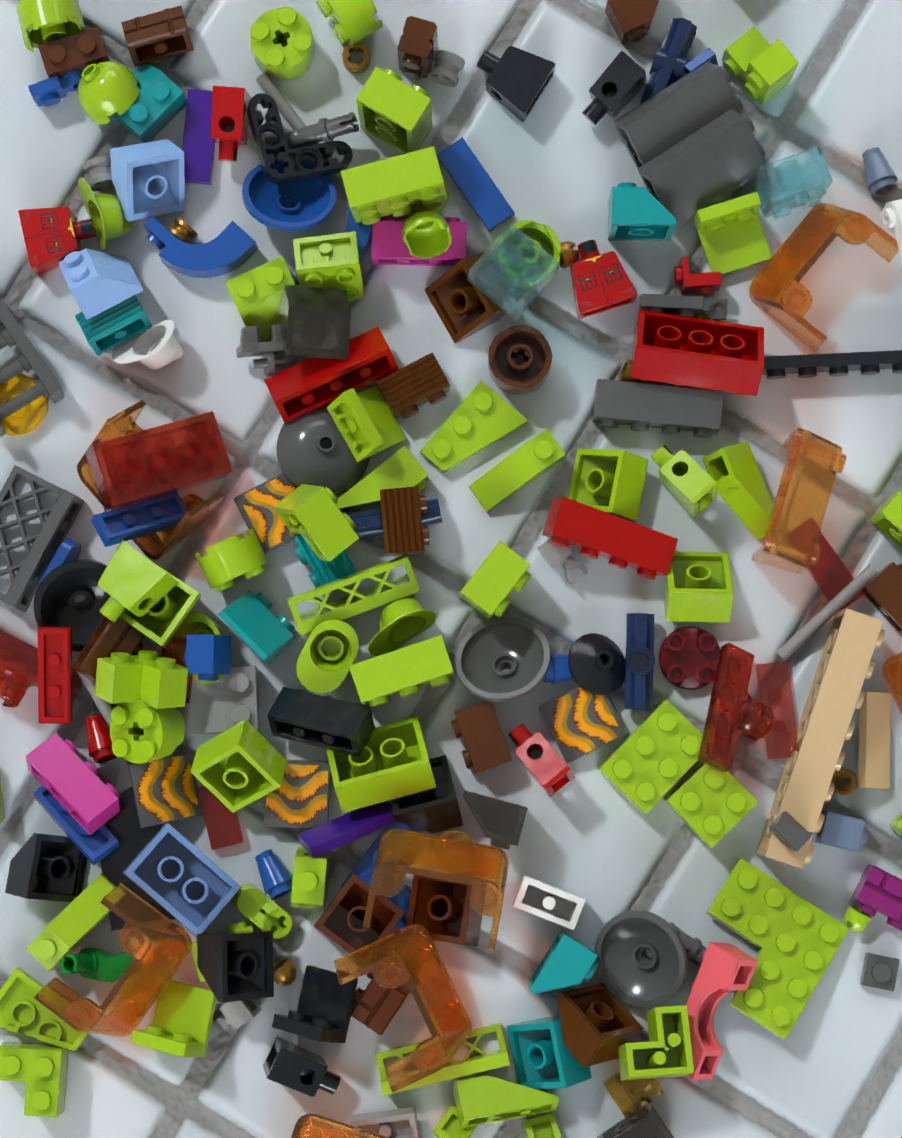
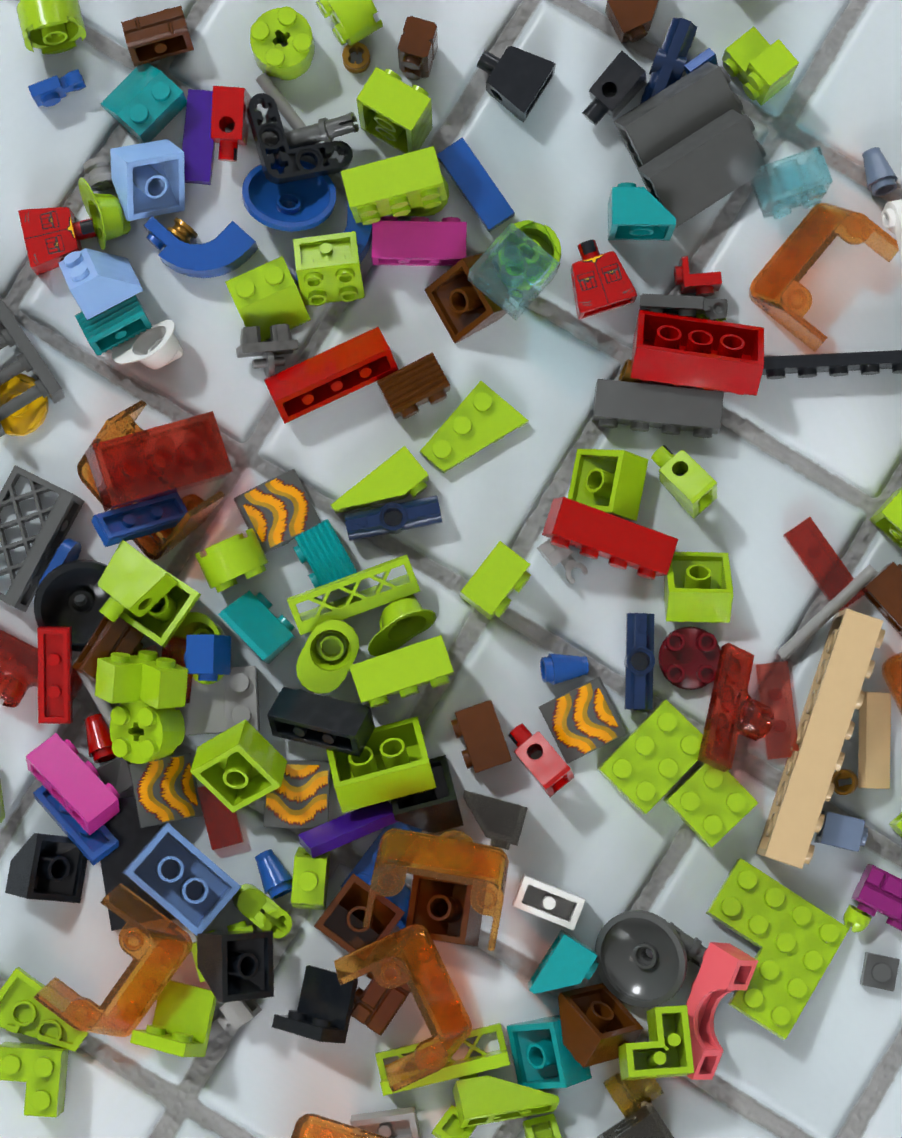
lime slope [26,874,125,972] -> none
reddish brown brick [38,27,111,78] -> none
green arm [60,941,158,982] -> none
lime cylinder [77,61,140,125] -> none
black torso [263,1036,341,1097] -> none
lime brick [273,484,359,562] -> none
pearl gold hinge [274,957,297,986] -> none
dark grey dish [276,403,370,495] -> none
clear smoke slope [278,285,351,360] -> none
lime bracket [326,386,406,462] -> none
reddish brown brick [379,486,430,557] -> none
lime hair [402,210,452,259] -> none
light grey wheel [428,50,465,87] -> none
dark grey dish [455,617,551,702] -> none
lime slope [469,428,566,513] -> none
reddish brown brick [488,325,552,394] -> none
pearl gold hinge [559,241,579,269] -> none
black dish [568,633,625,696] -> none
lime bracket [693,192,772,276] -> none
lime slope [702,441,783,540] -> none
clear orange windscreen [751,427,846,574] -> none
dark grey slope [769,811,814,851] -> none

